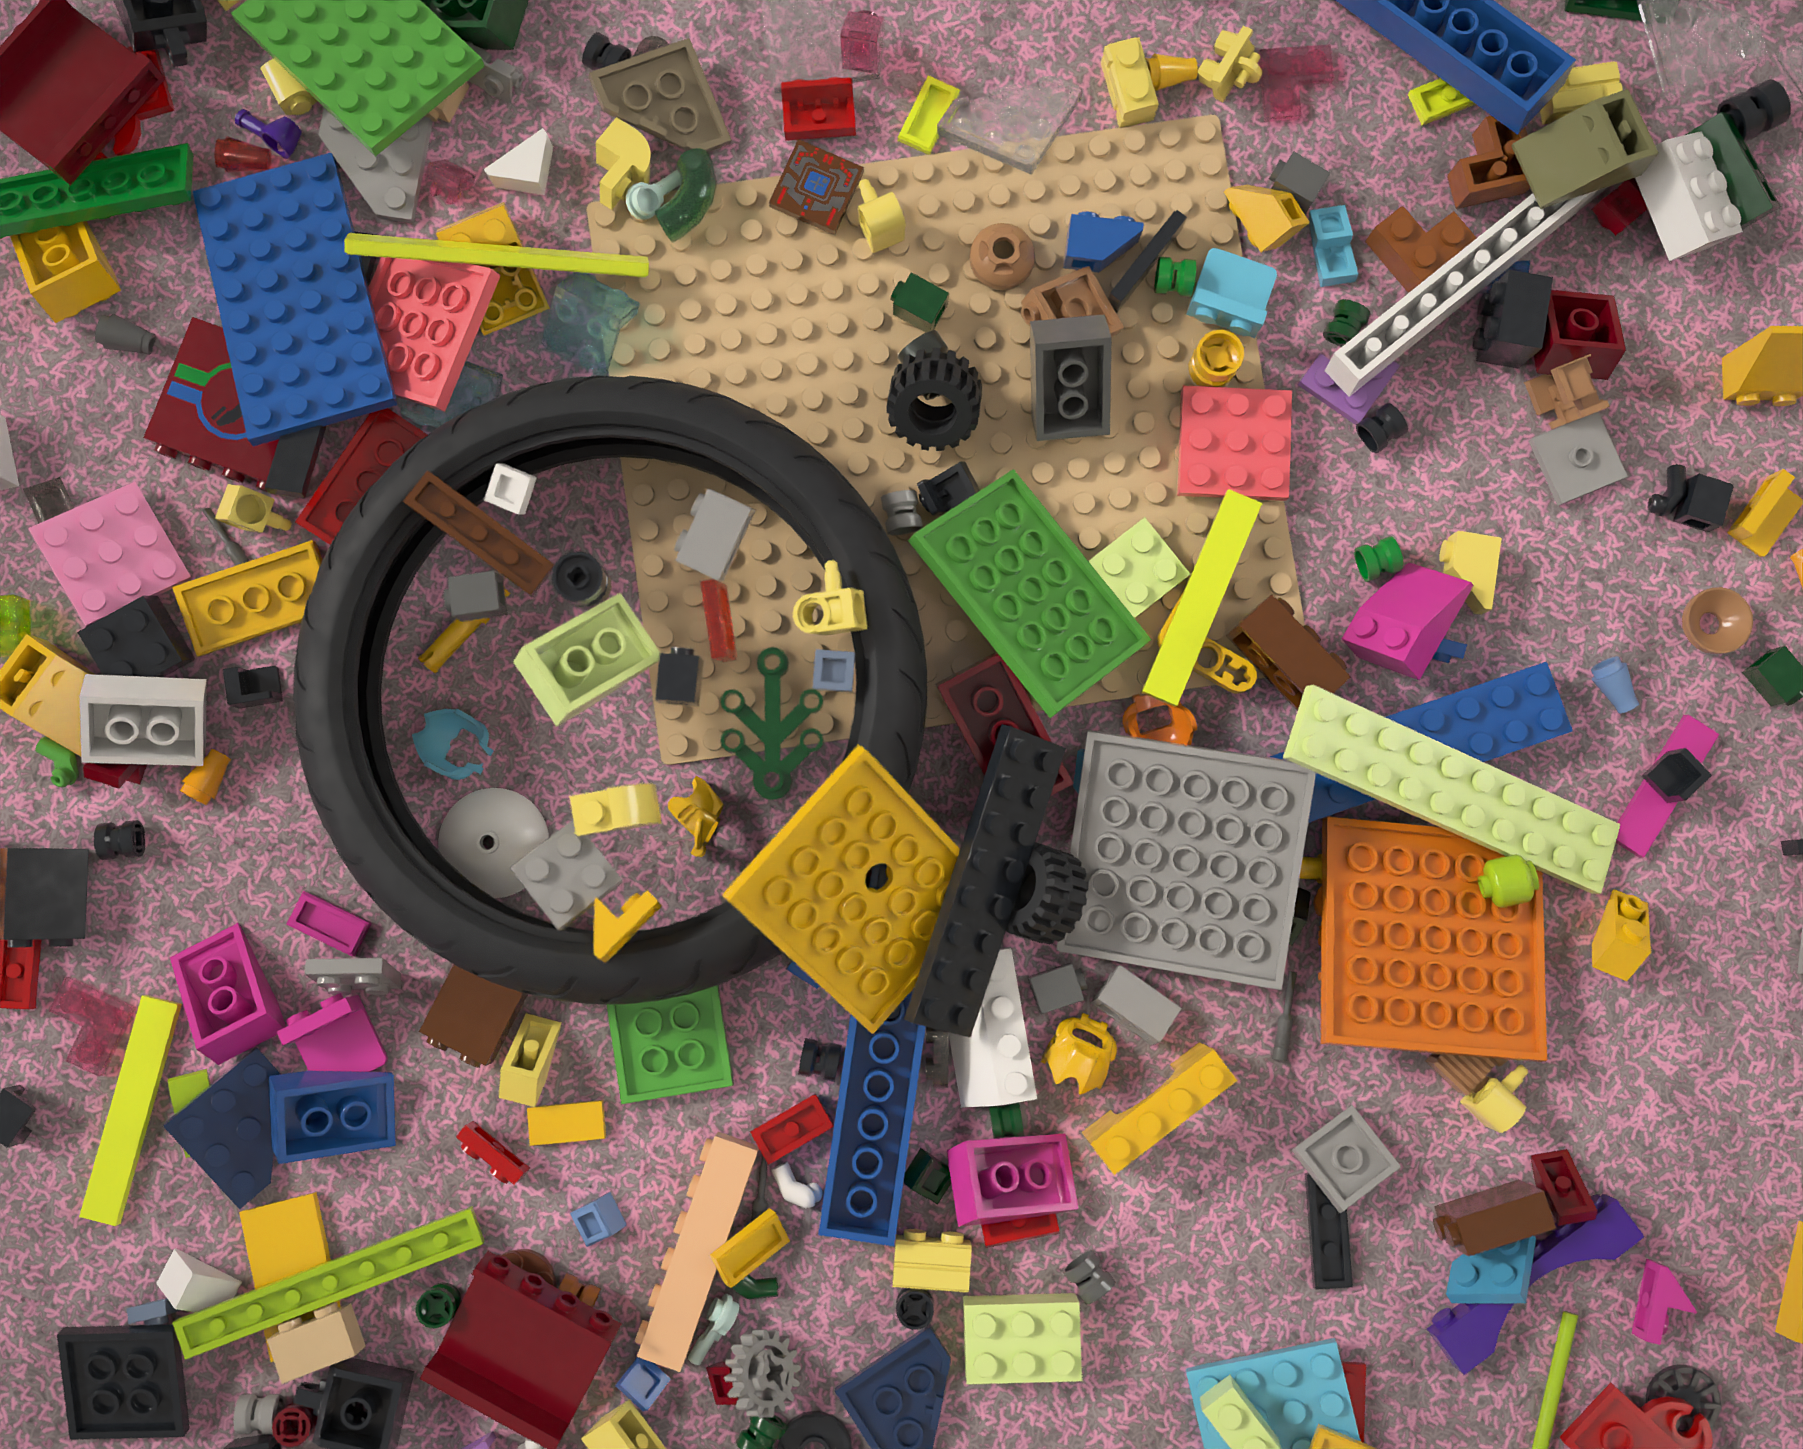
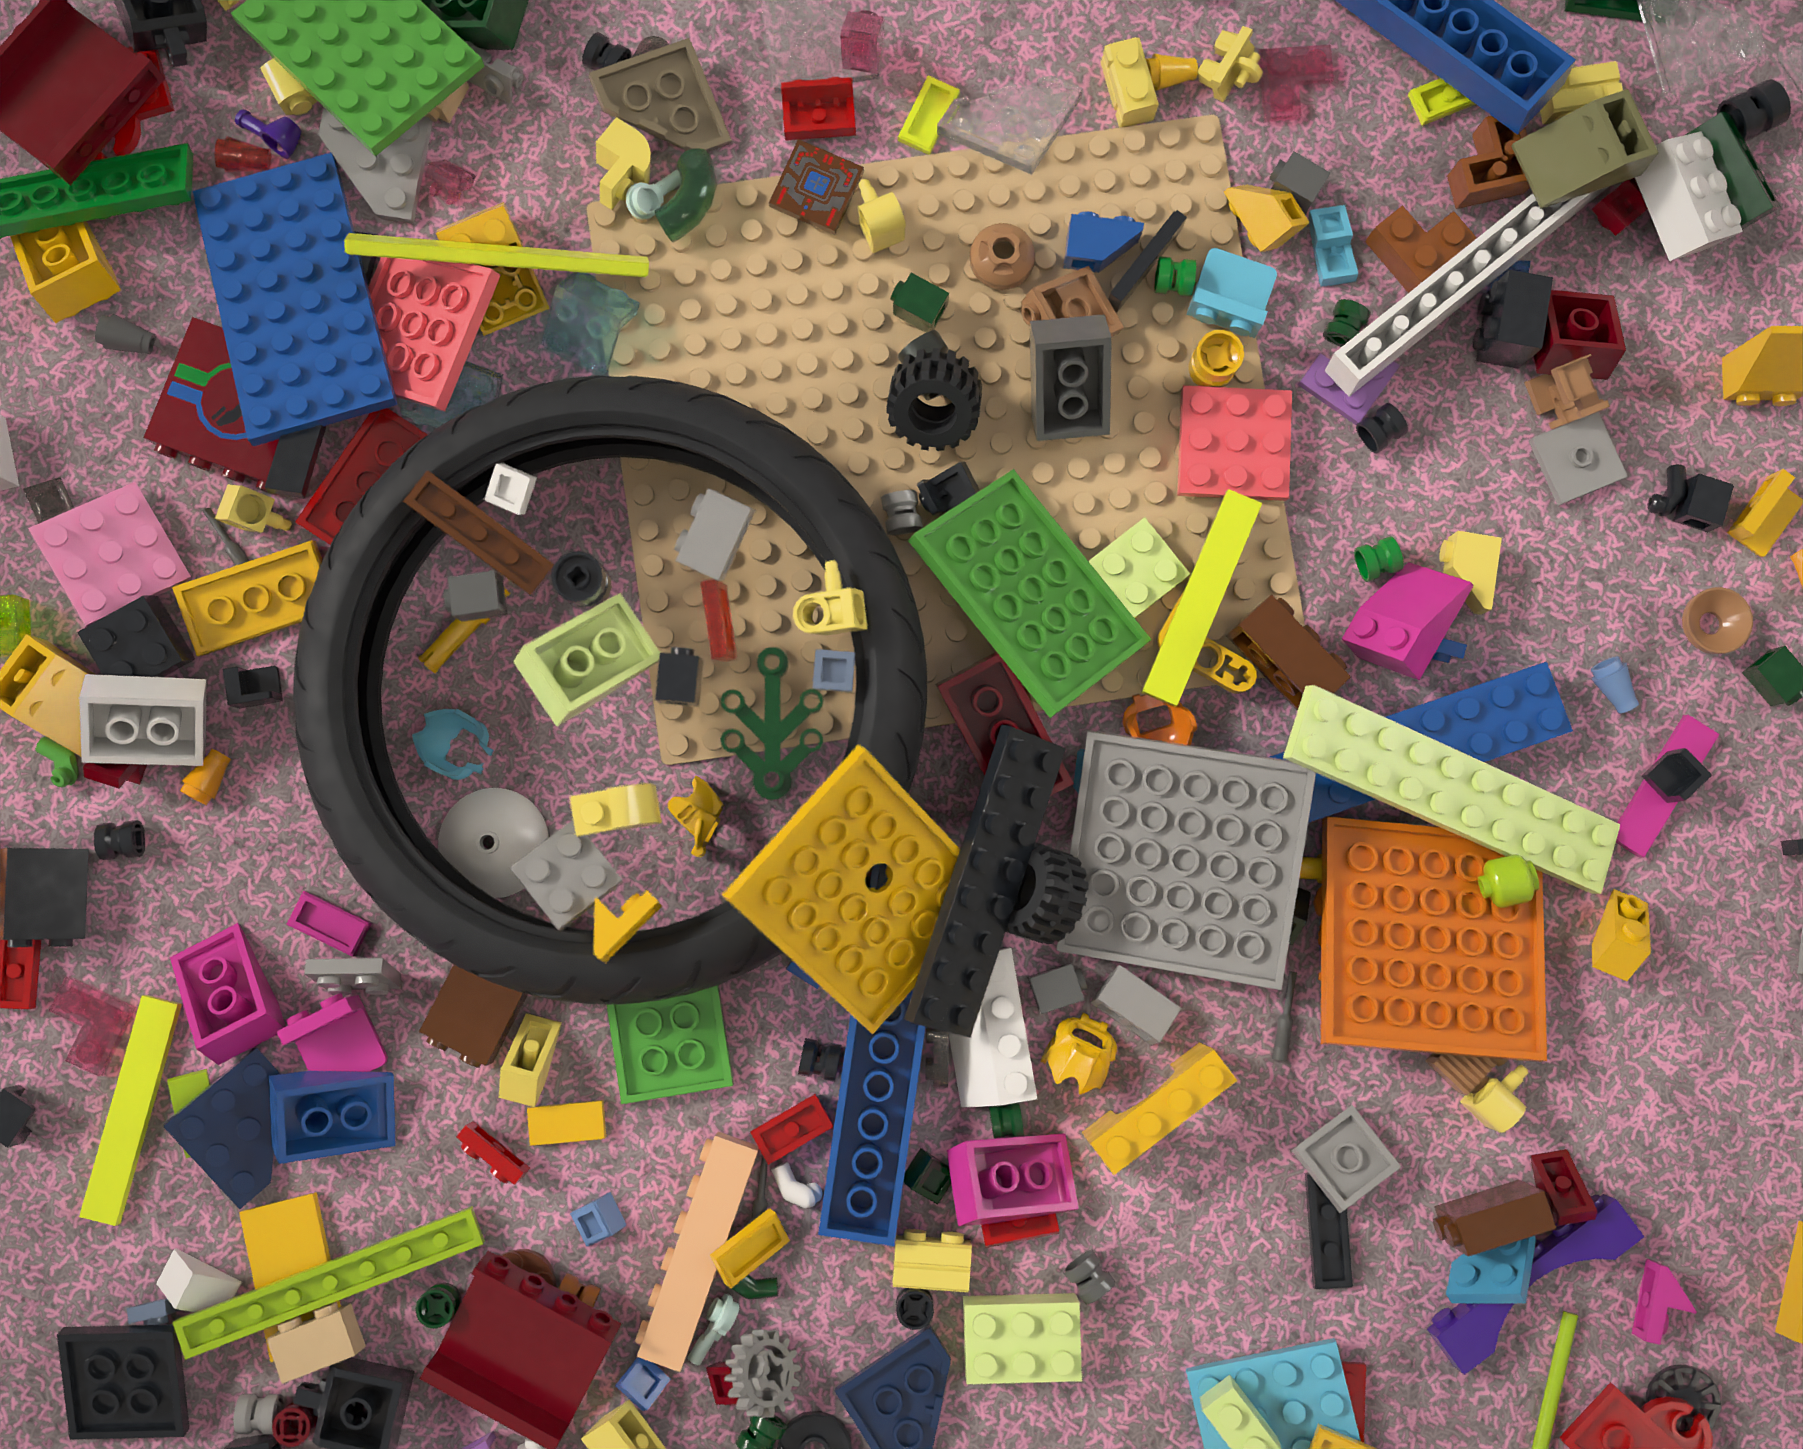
white slope [484,128,553,195] -> none

